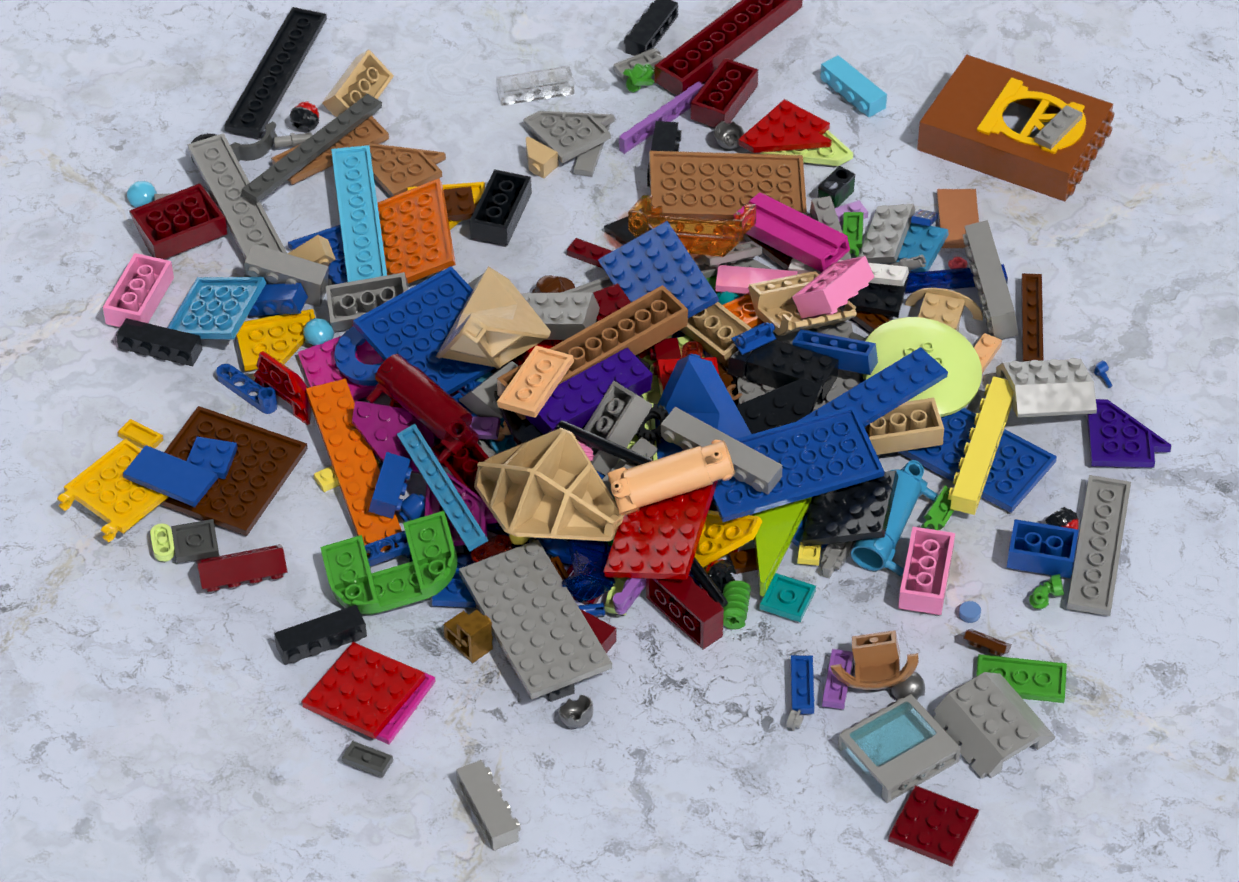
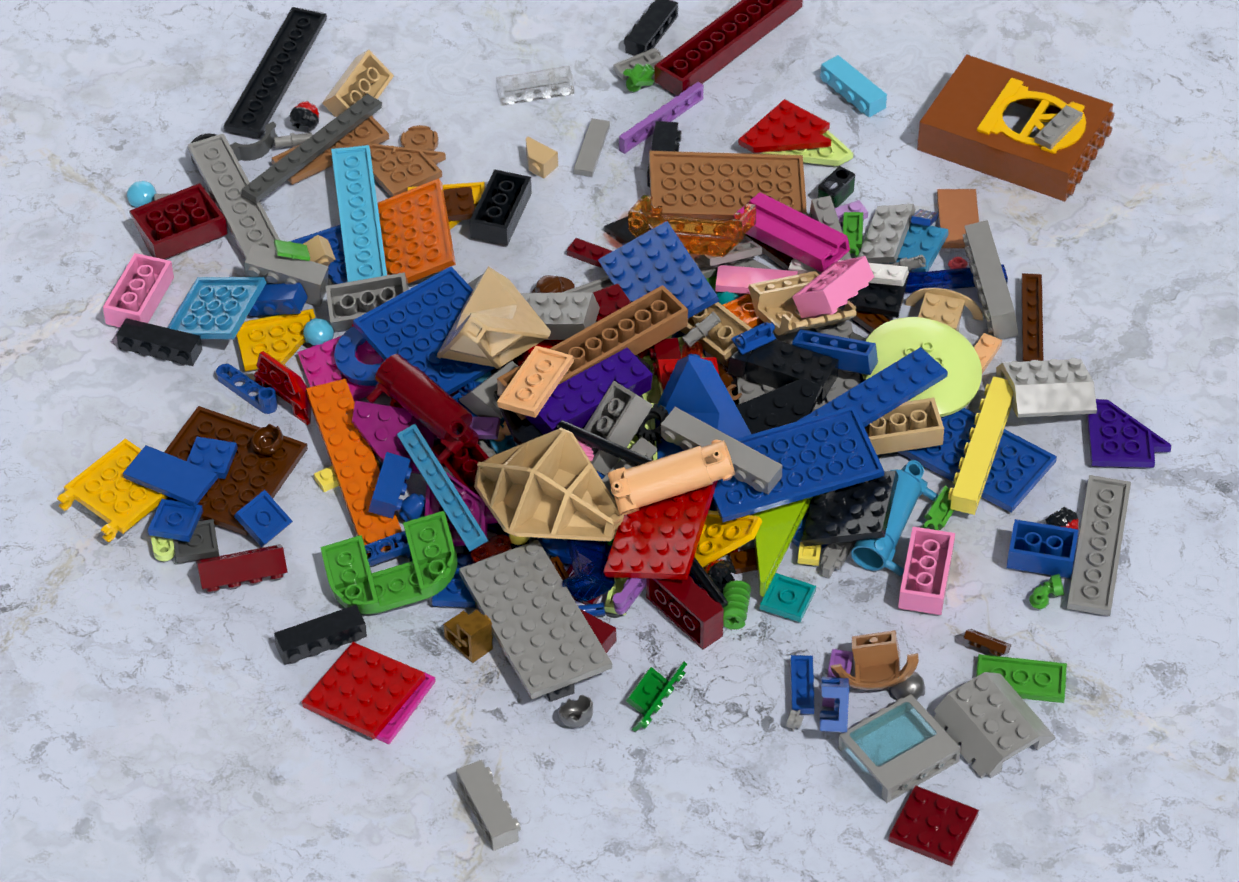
yellow tile [117,419,164,449] -> none
dark grey plate [342,741,393,778] -> none
light grey wing [523,111,615,163] -> none
dark red brick [691,58,758,128] -> none
flat silver hair [714,121,744,149] -> none
medium blue tile [959,601,981,623] -> none
blue hand [1094,360,1113,388] -> none
none -> blue plate [148,499,203,542]
none -> blue plate [234,490,293,547]
none -> reddish brown hair [252,424,284,455]
none -> bright green piece [274,239,310,261]
none -> medium nougat tile [400,125,439,151]
none -> green bracket [625,661,687,732]
none -> light grey pin [682,312,721,348]
none -> panel [820,677,849,732]

